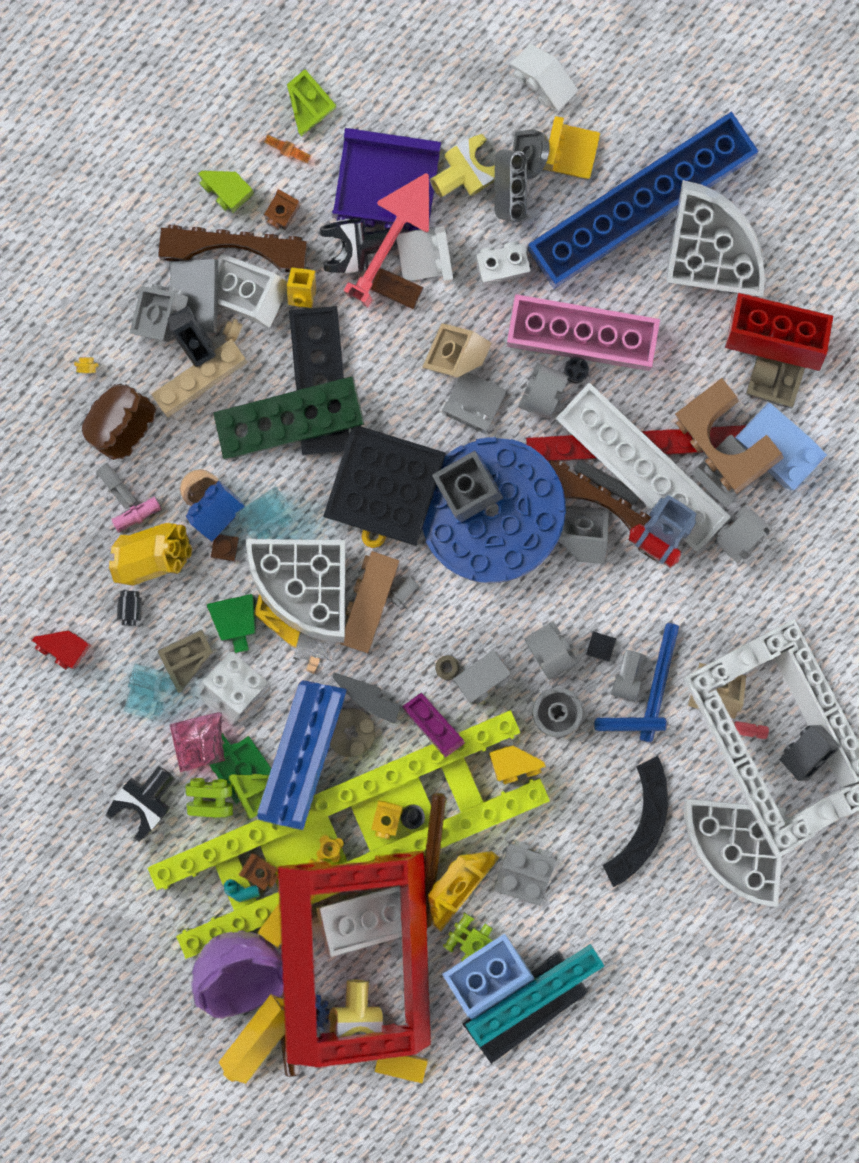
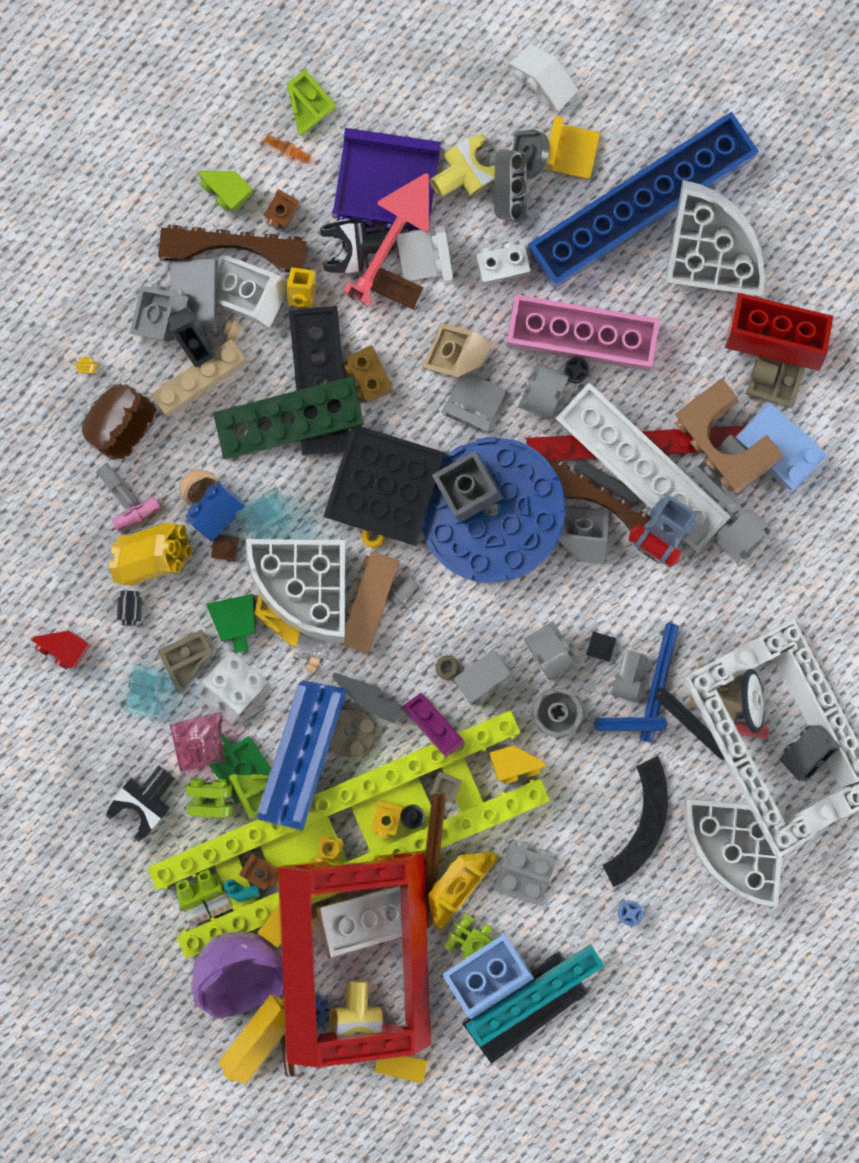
none -> lime hips [176,870,233,927]
none -> pearl gold brick [344,345,393,404]
none -> dark tan plate [430,771,462,804]
none -> medium blue wheel [618,900,643,926]
none -> black axle [654,687,725,760]
none -> wheel [741,669,765,733]

